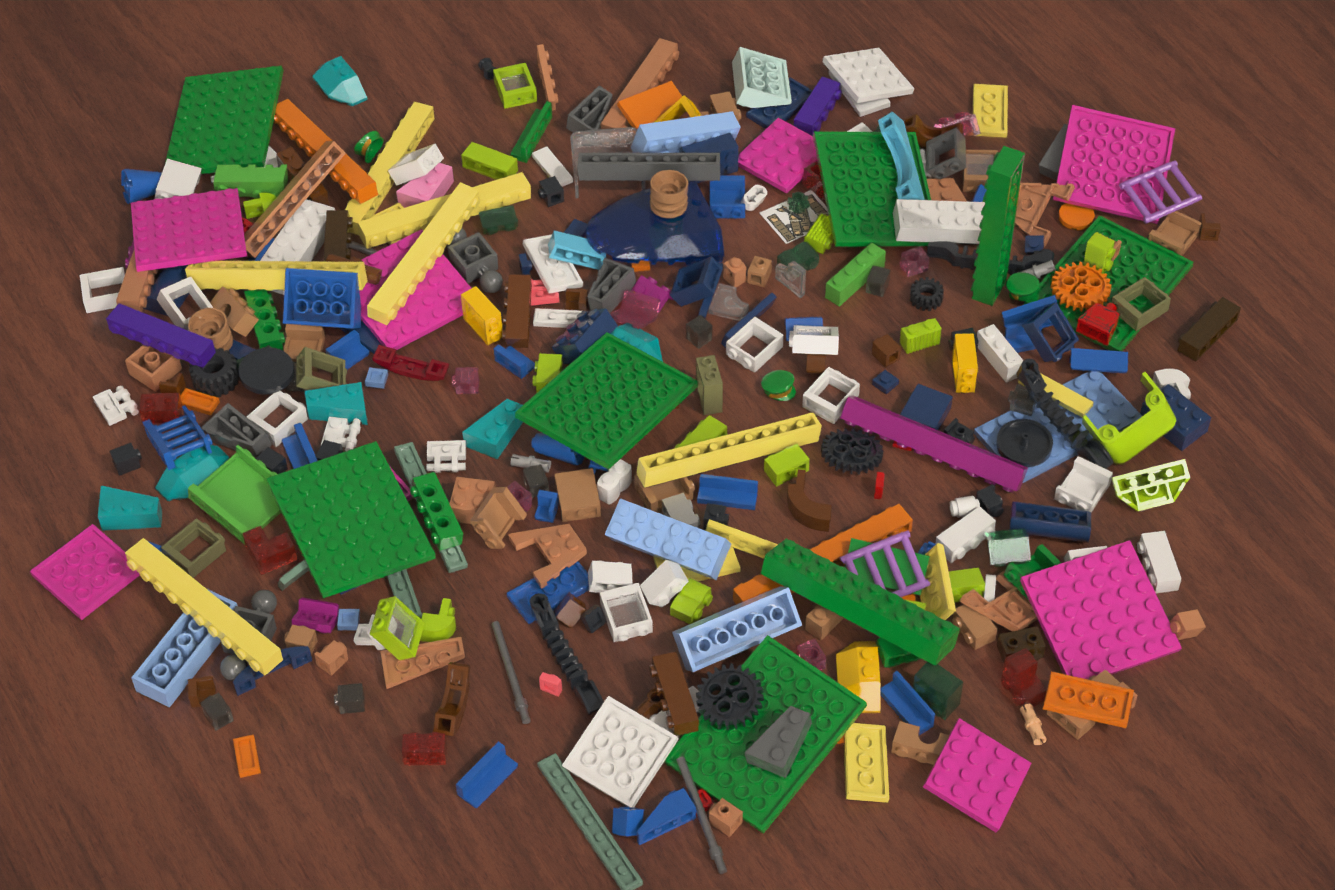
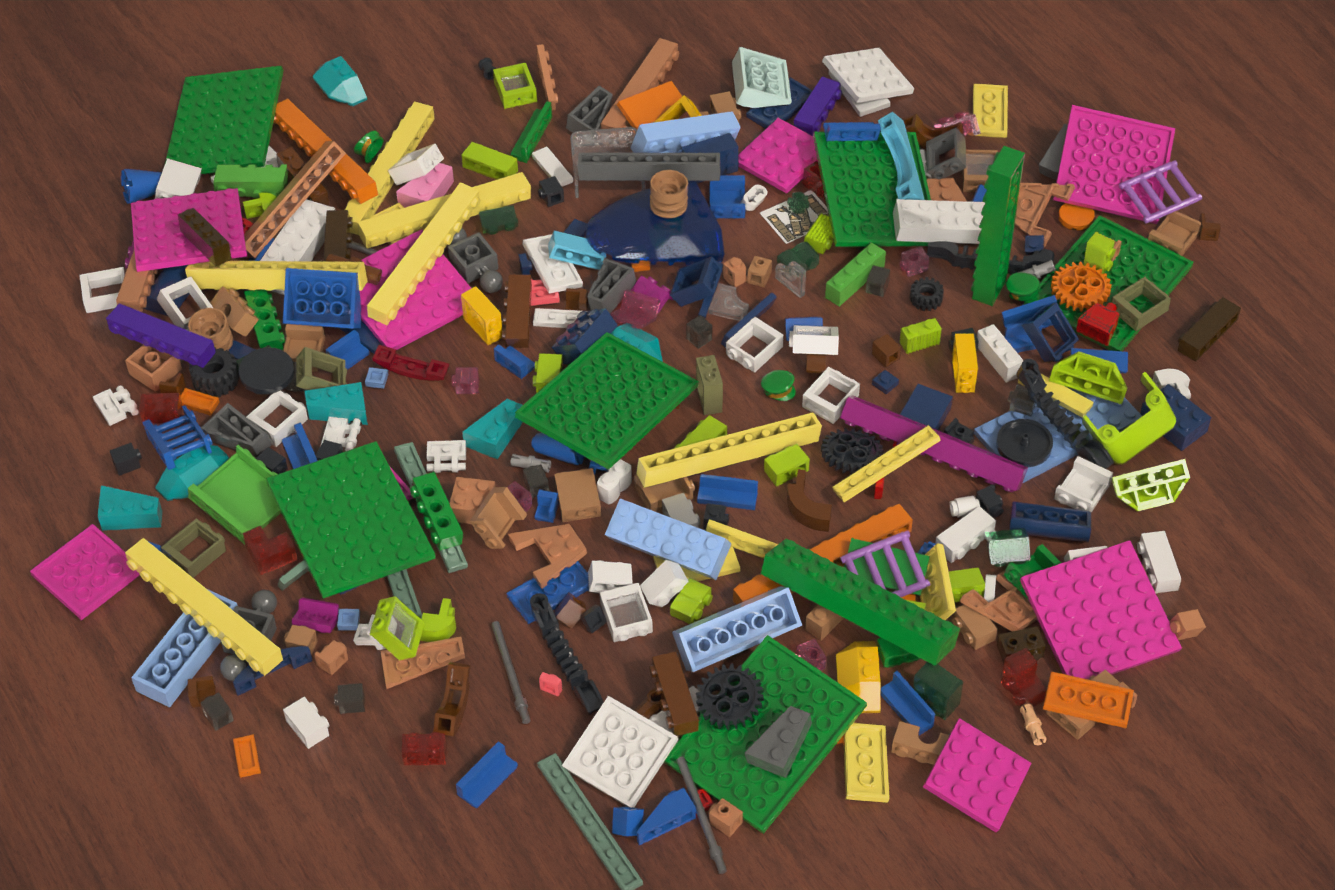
none -> dark brown brick [177,208,232,267]
none -> white brick [283,697,329,749]
none -> blue panel [823,122,881,141]
none -> light yellow tile [832,425,940,502]
none -> lime wedge [1049,351,1127,405]

